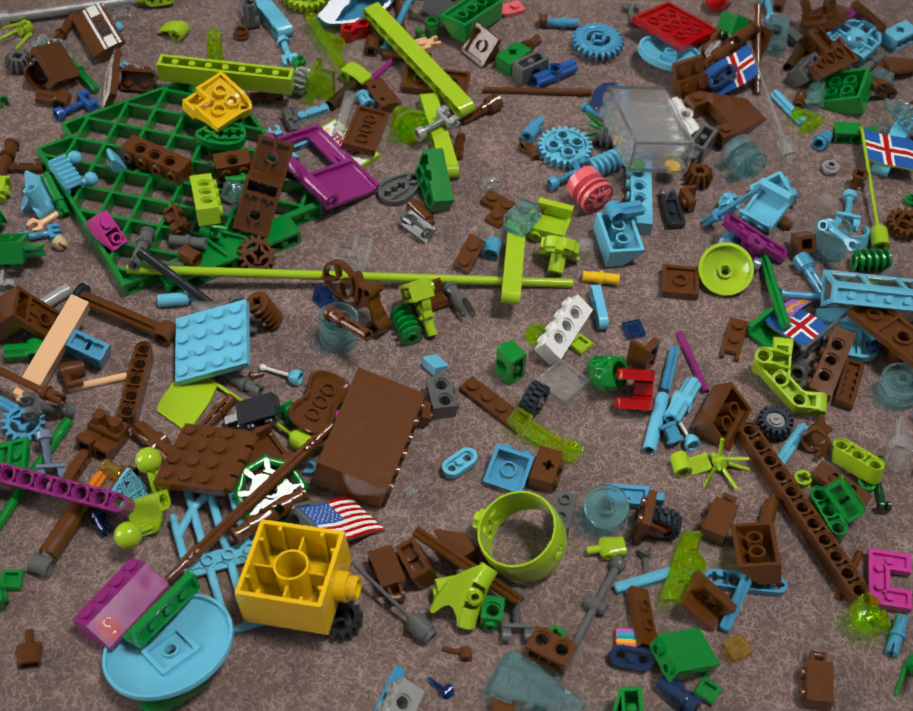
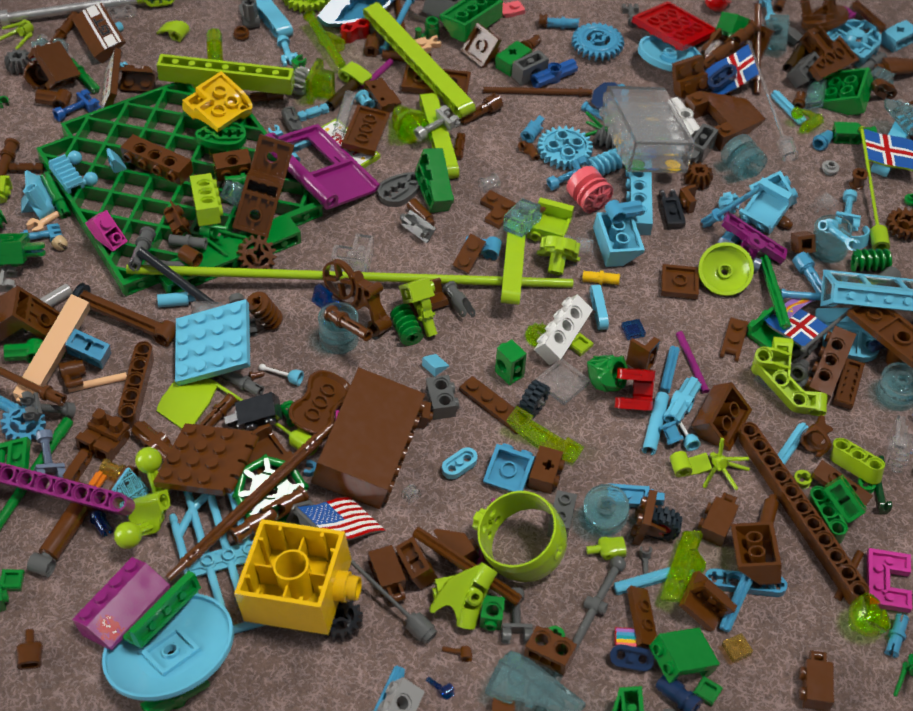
black wheel [756,405,794,442] -> none

